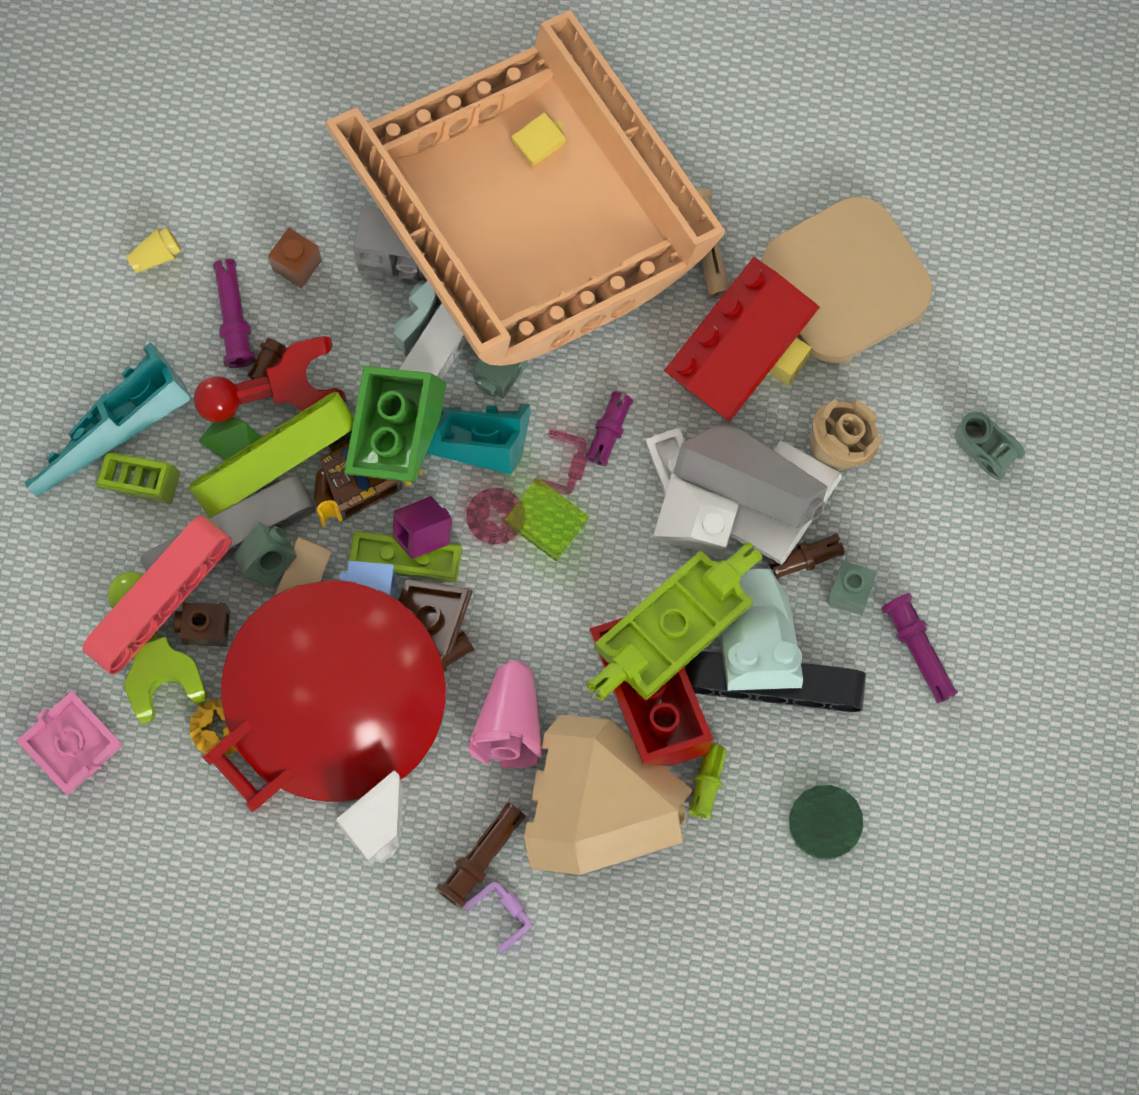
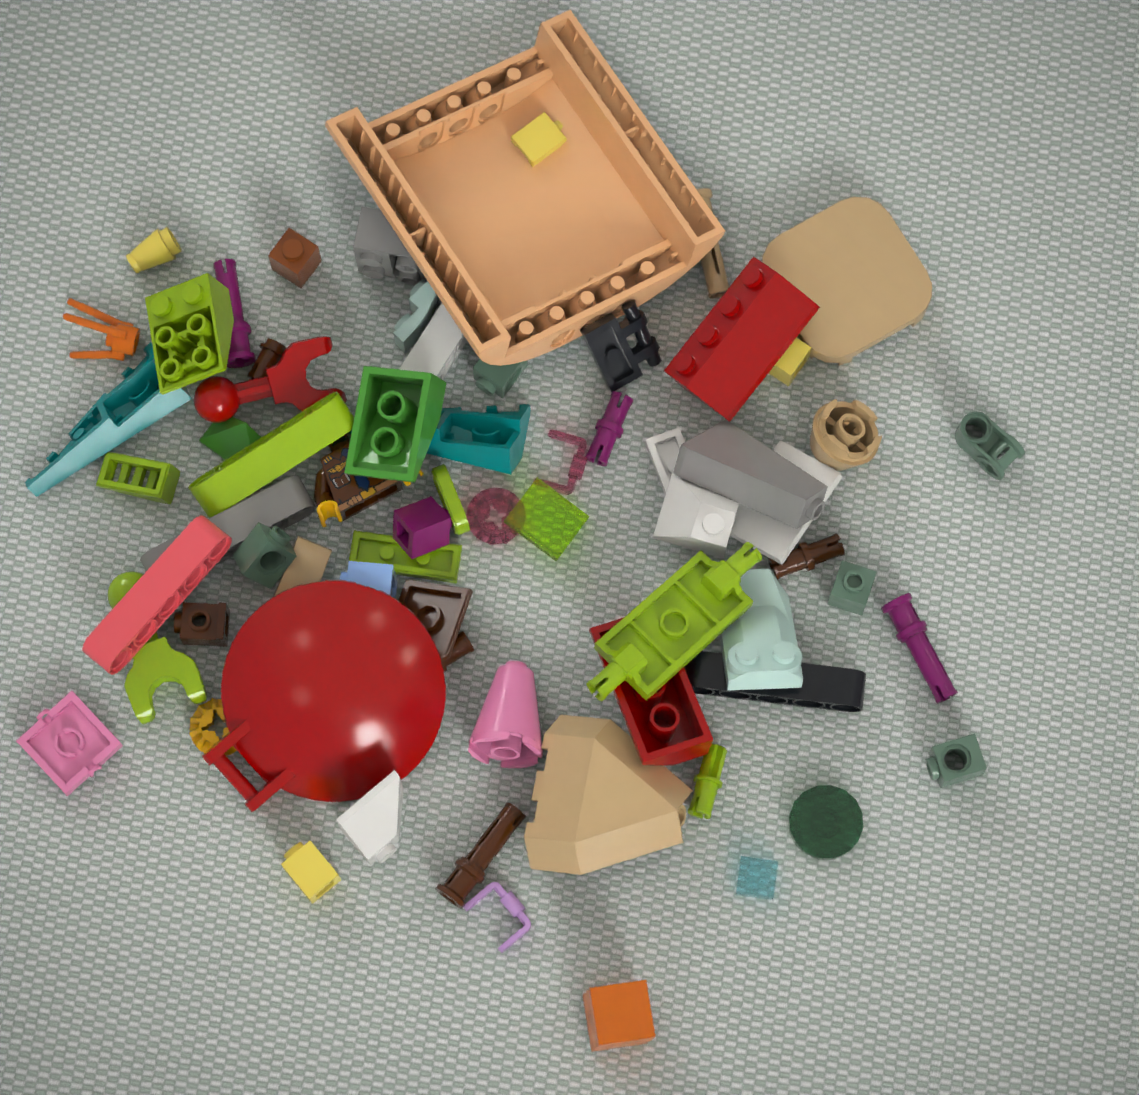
none -> orange plant [63,298,140,361]
none -> lime slope [145,273,234,395]
none -> light yellow brick [281,841,341,904]
none -> lime tile [431,464,470,535]
none -> black plate [580,301,662,392]
none -> orange head [582,980,655,1052]
none -> clear light blue plate [736,856,778,900]
none -> sand green brick [925,733,987,788]

